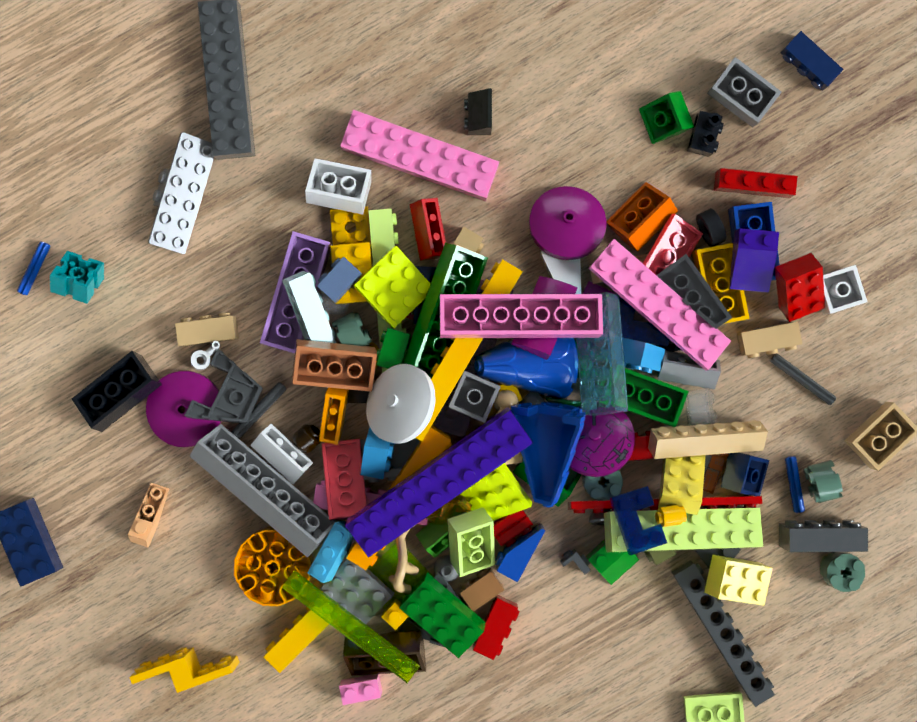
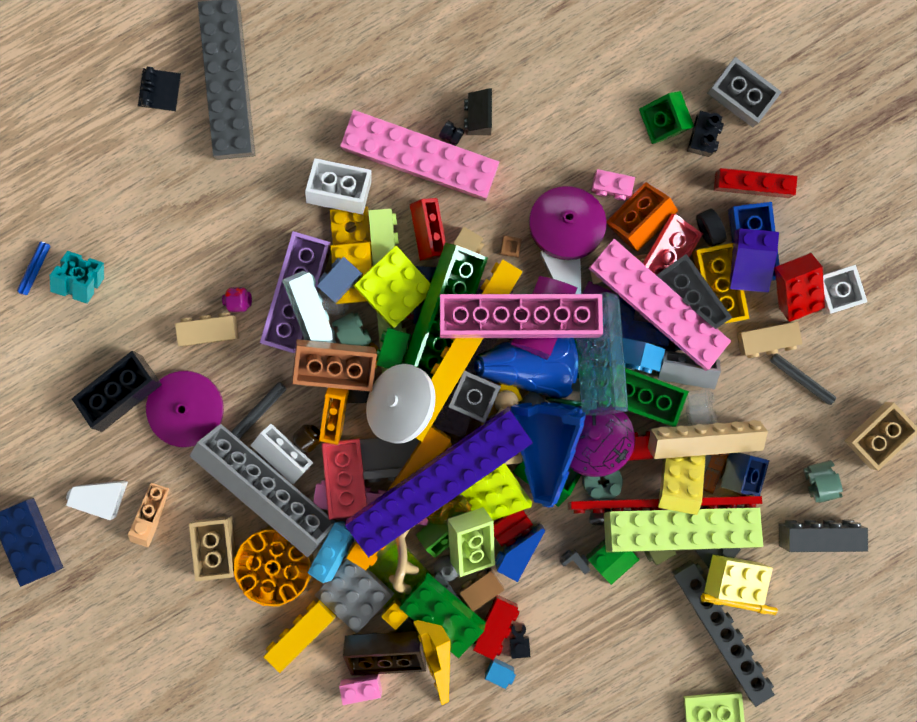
yellow bracket [129,647,240,693] -> none
bracket [148,132,214,254] -> none
dark grey wing [185,349,263,424] -> none
white plate [191,341,220,370] -> none
clear neon green plate [282,571,420,683] -> none
dark azure brick [360,428,395,479] -> none
clear blue plate [610,486,667,555] -> none
yellow brick [655,505,687,527] -> none
dark blue brick [780,31,844,91] -> none
blue axle [785,456,805,513] -> none
sand green brick [820,552,865,592] -> none
none -> white slope [66,481,128,520]
none -> black hinge [138,66,181,112]
none -> tan brick [189,516,236,581]
none -> magenta head [222,287,252,312]
none -> yellow wedge [413,620,450,705]
none -> black wheel [439,120,465,146]
none -> dark azure brick [485,658,516,689]
none -> medium nougat tile [500,235,522,258]
none -> black plate [510,623,531,659]
none -> bright pink brick [591,169,635,201]
none -> yellow piece [701,593,778,616]

